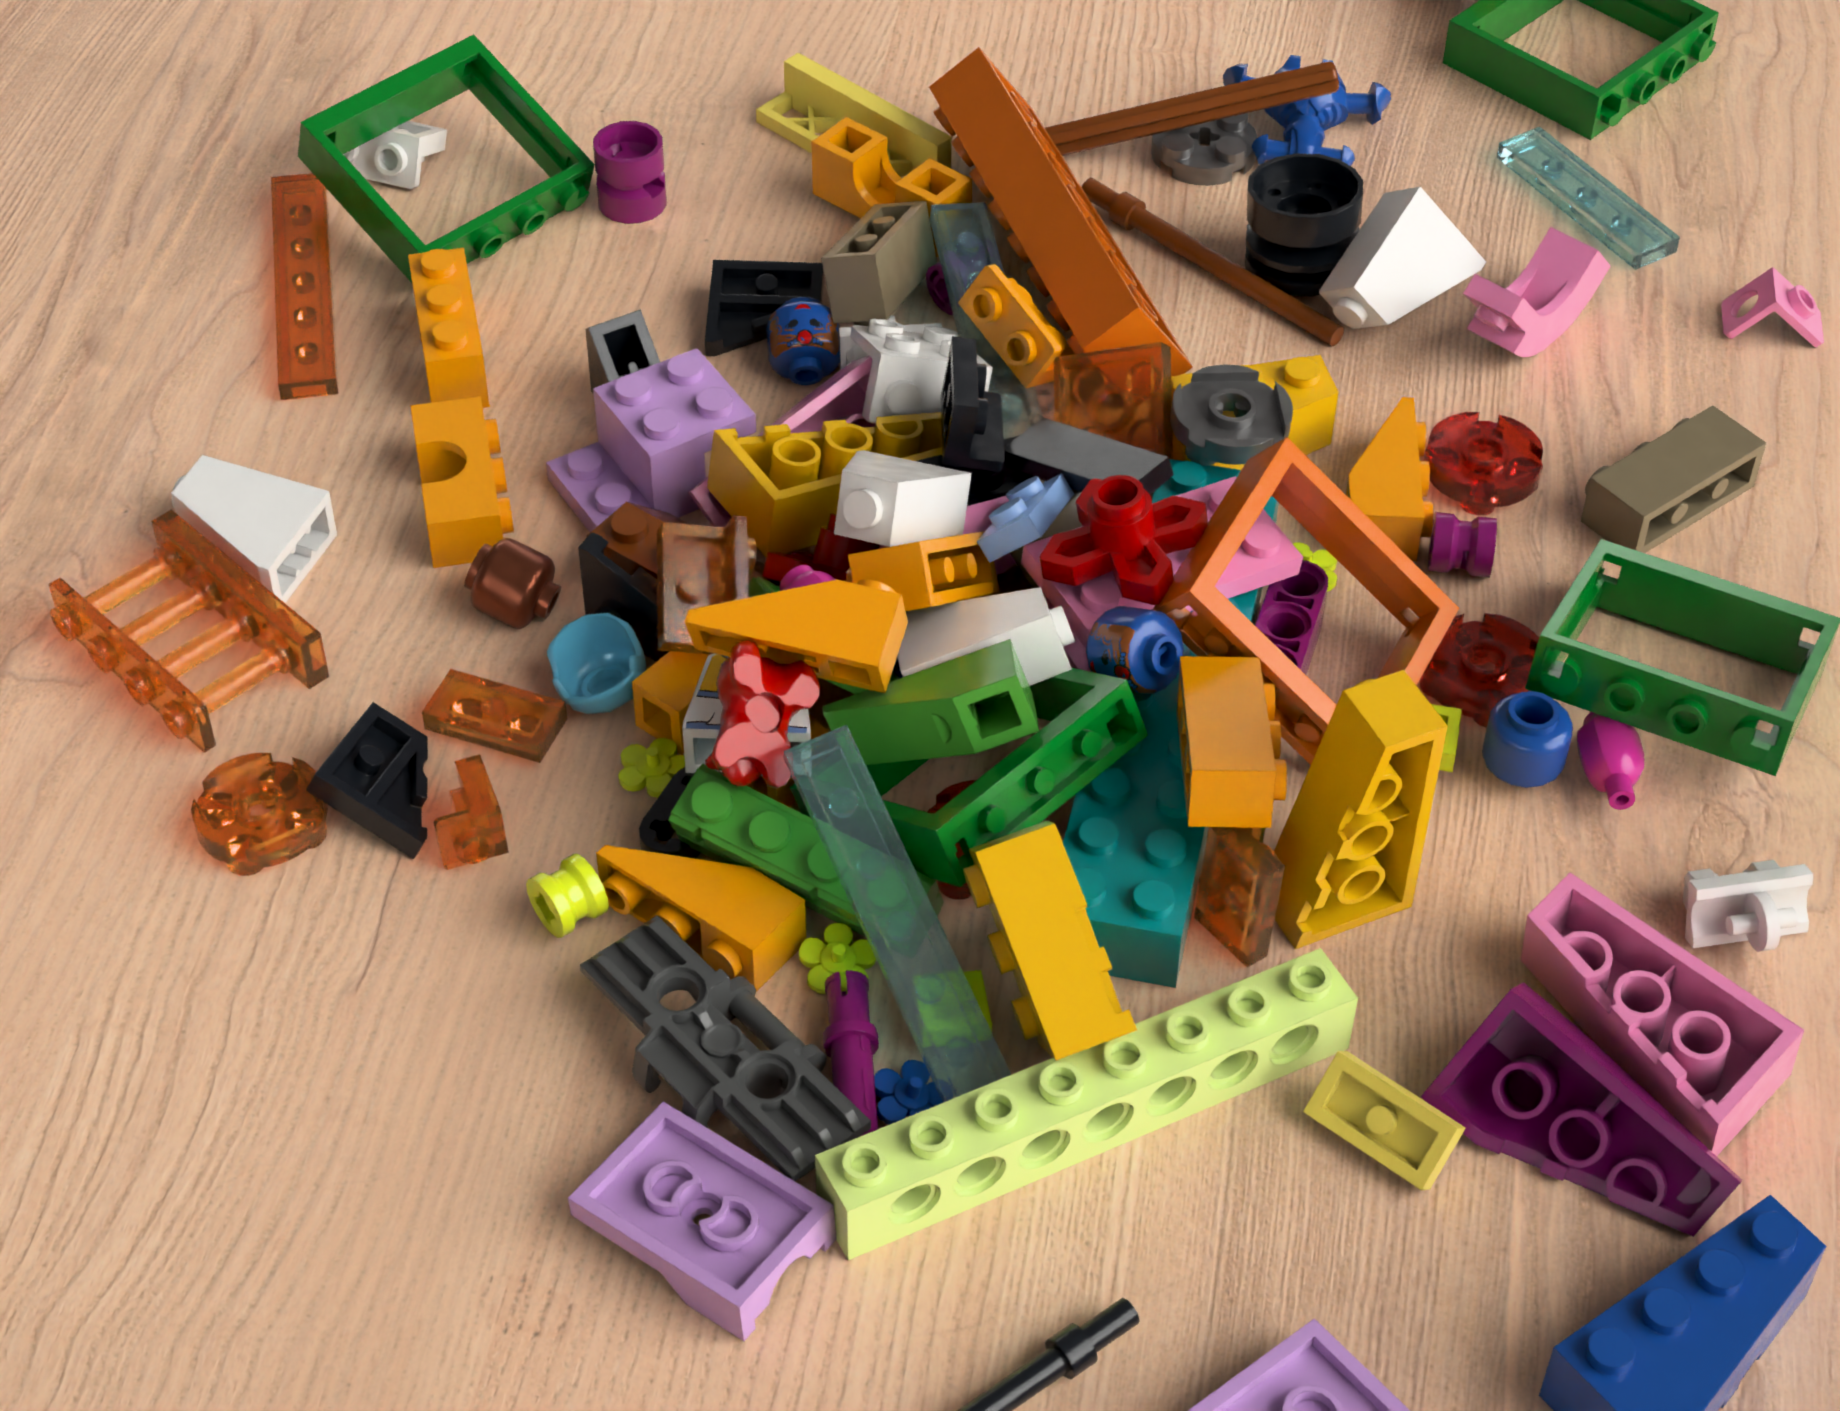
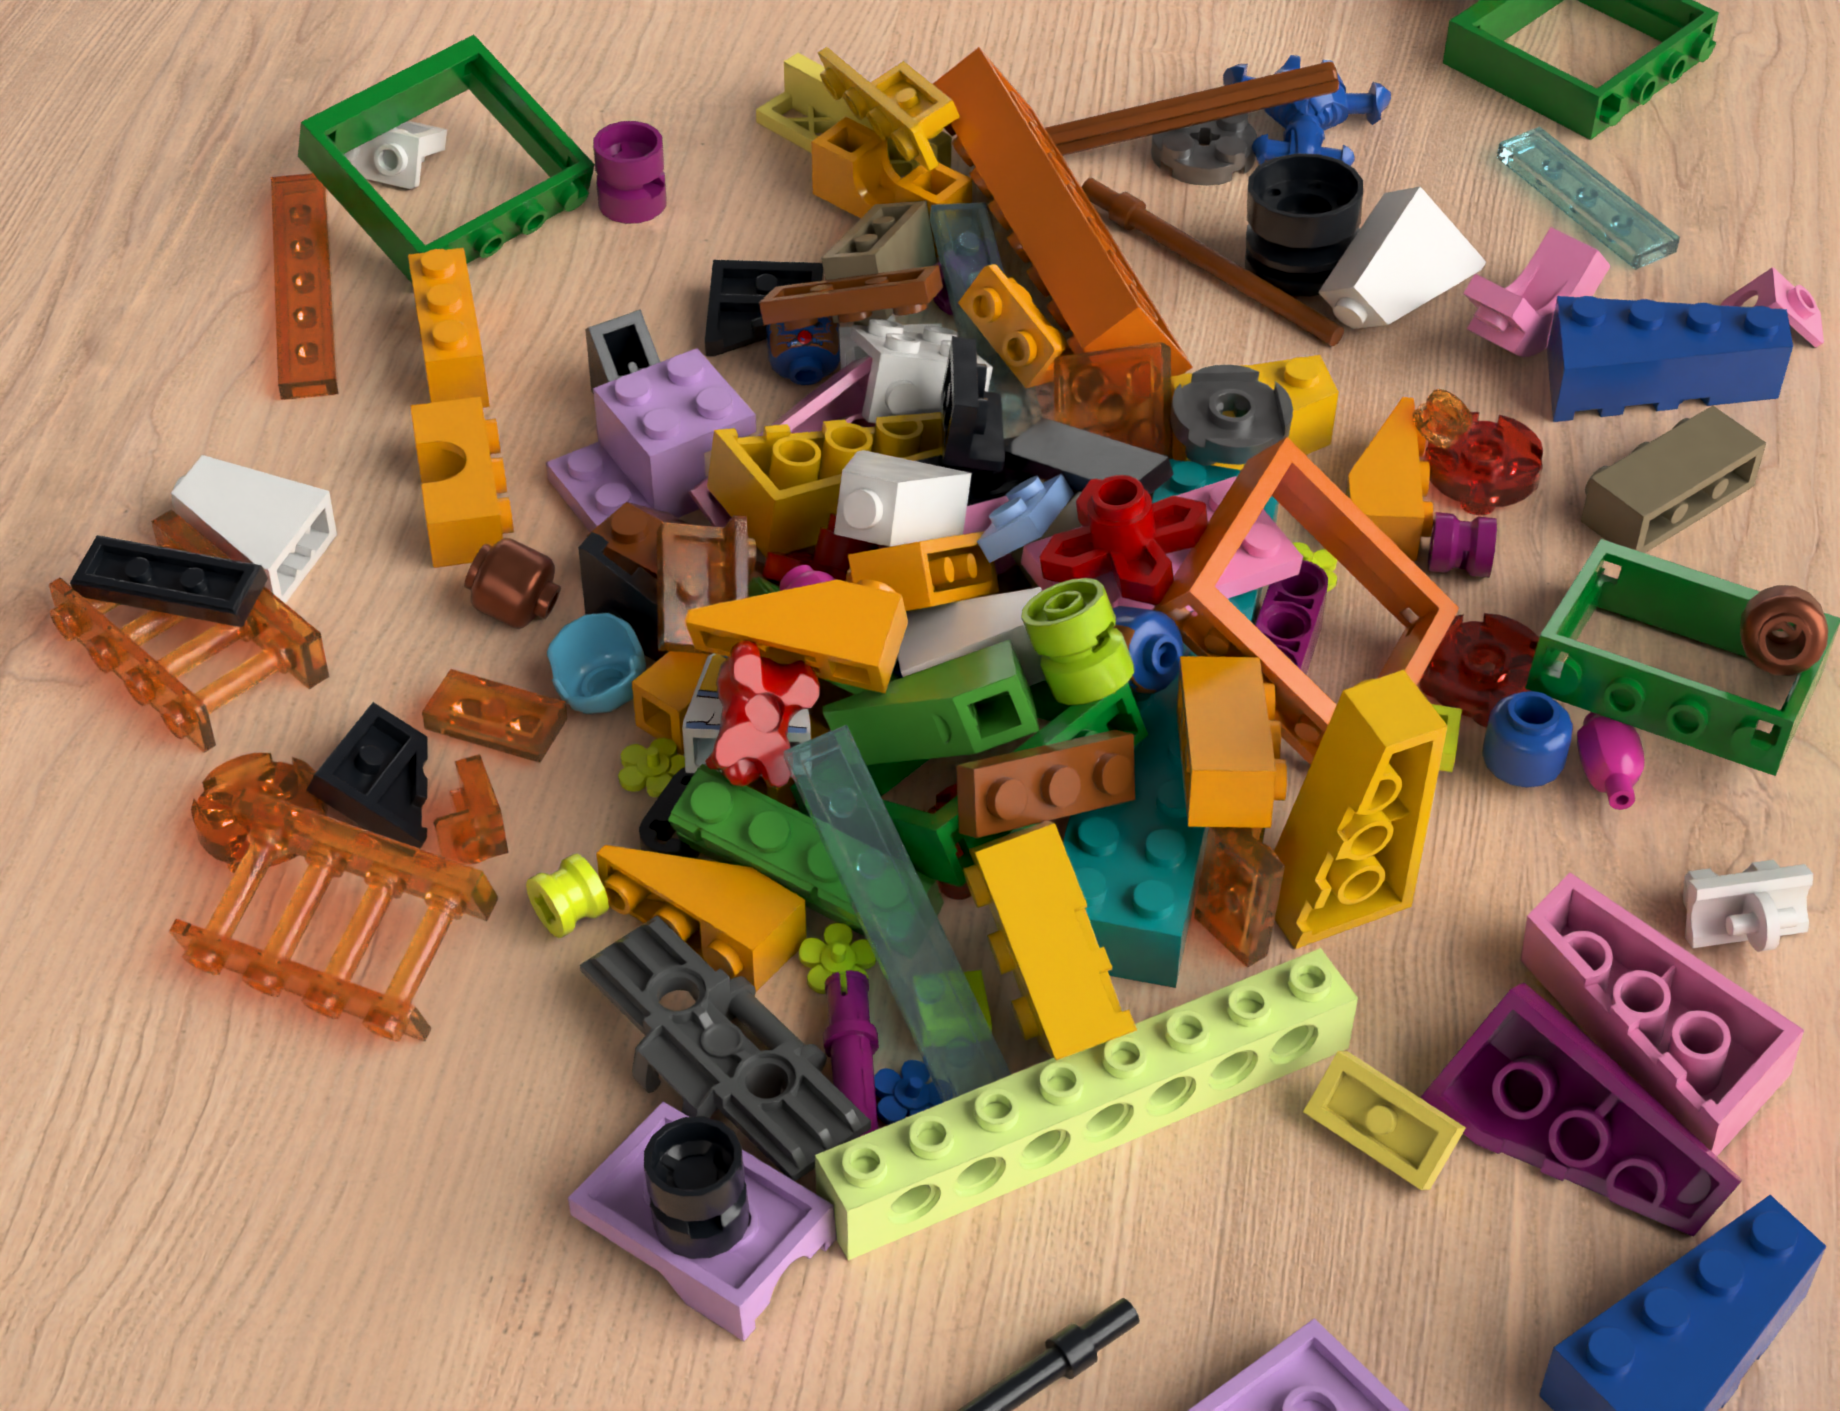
none -> black tile [70,535,268,627]
none -> clear orange fence [169,788,499,1042]
none -> black wheel [644,1116,749,1259]
none -> dark orange plate [759,265,943,330]
none -> yellow bracket [818,47,960,172]
none -> dark orange plate [956,730,1135,838]
none -> lime wheel [1021,578,1134,705]
none -> clear orange bush [1413,389,1473,449]
none -> blue wedge [1547,296,1793,422]
none -> copper head [1740,585,1828,676]

